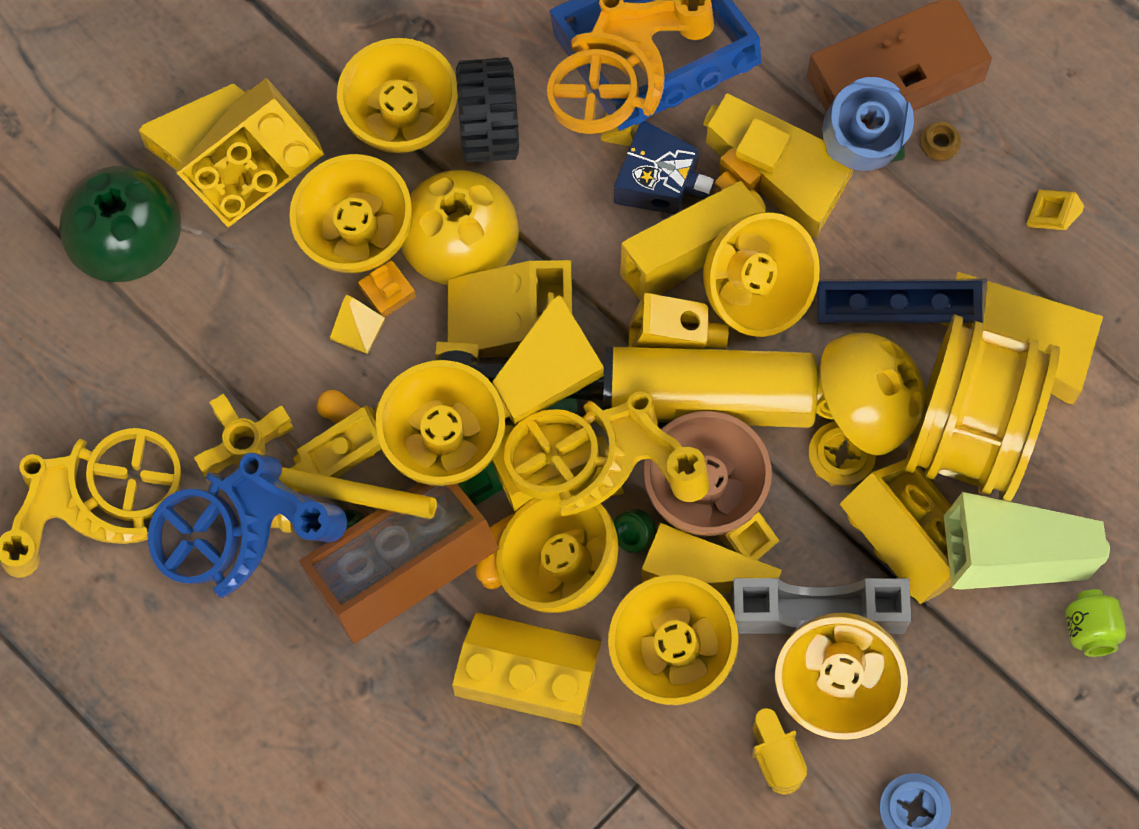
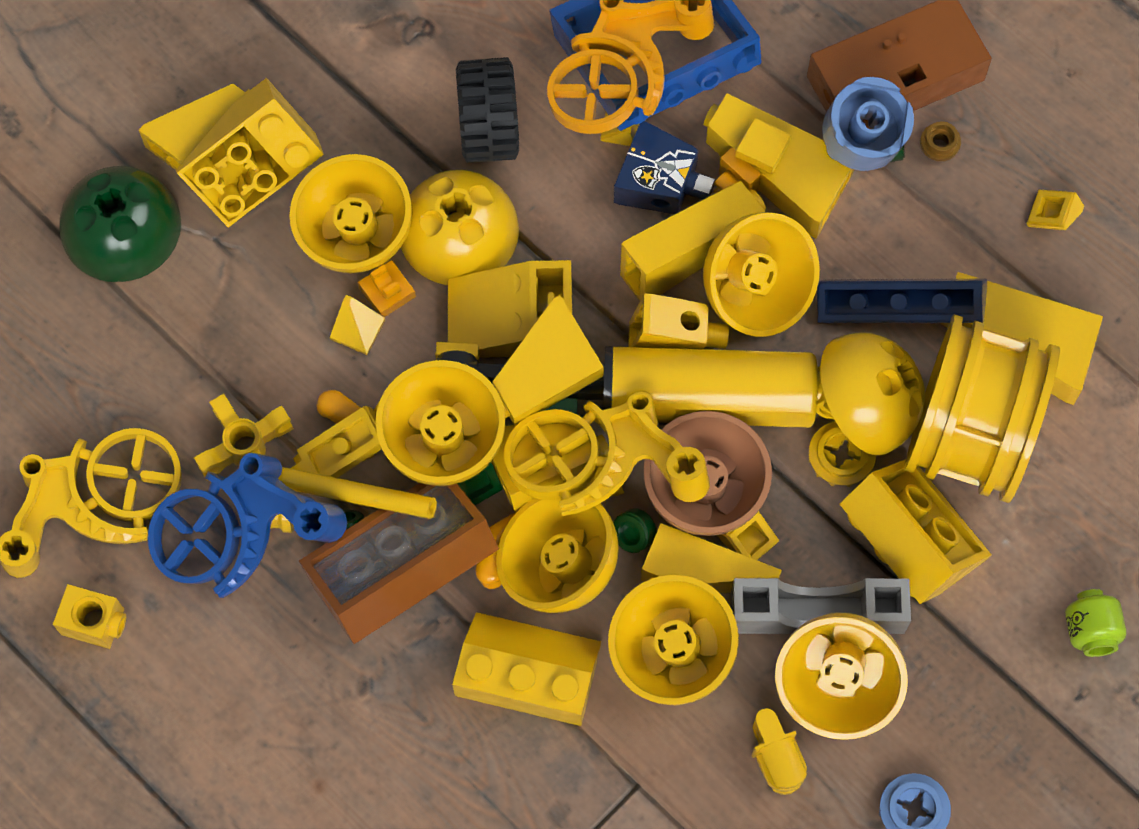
yellow piece [337,38,458,153] -> none
yellowish green slope [944,492,1110,590] -> none
none -> yellow brick [52,584,126,649]

